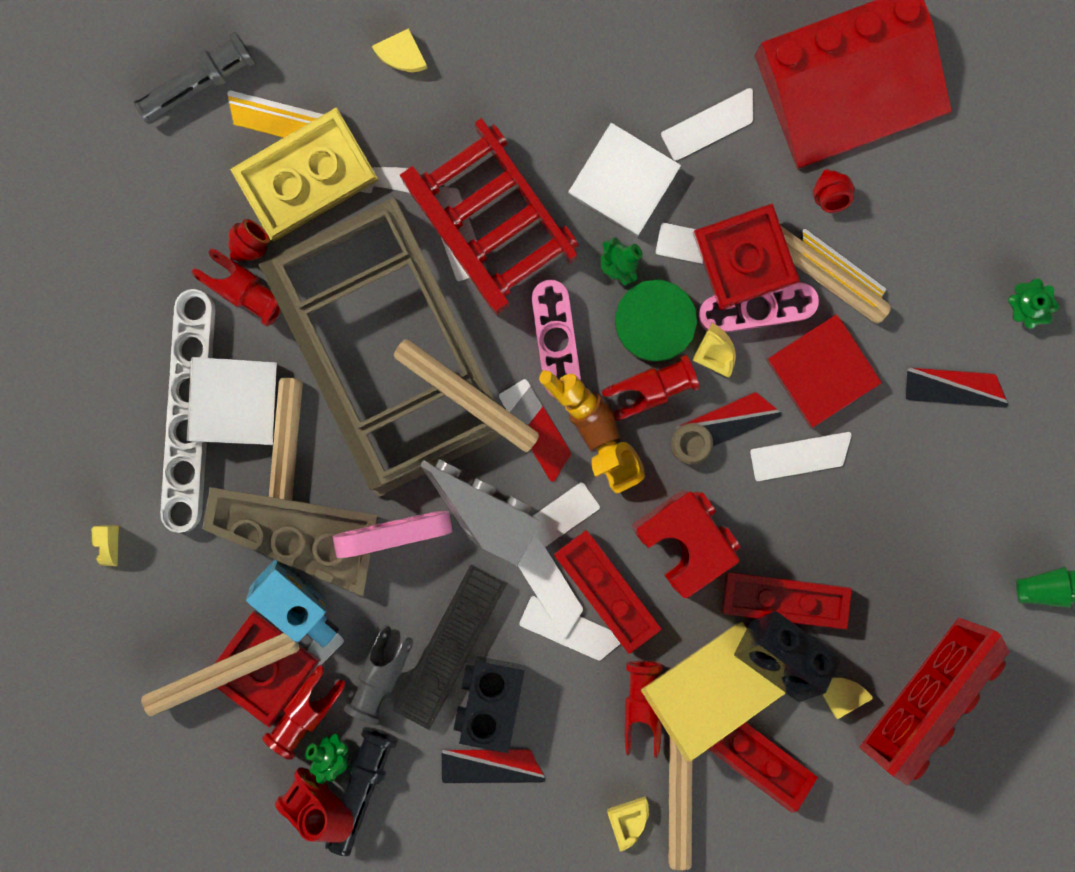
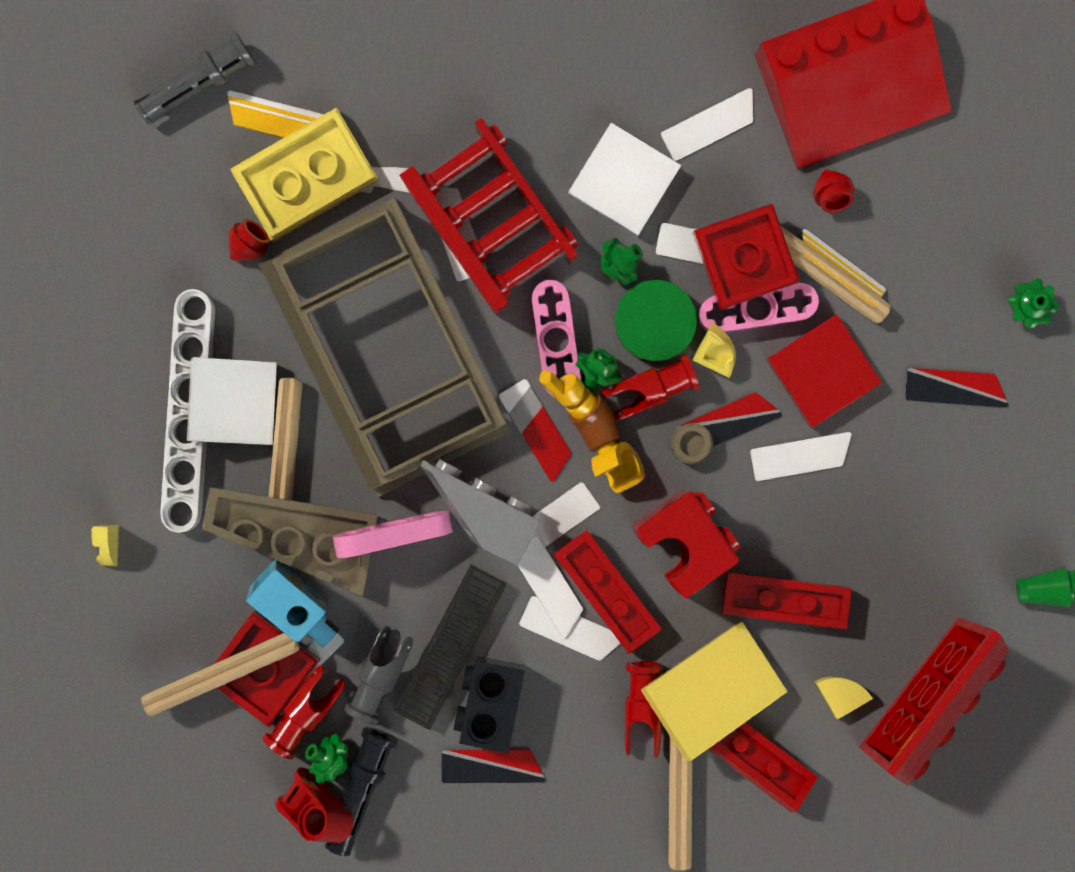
red piece [191,249,282,327] -> none
light yellow tile [372,28,427,73] -> none
tan axle [394,339,539,452] -> none
light yellow tile [607,796,649,852] -> none
black brick [734,611,841,702] -> none
none -> green plant [575,348,622,392]

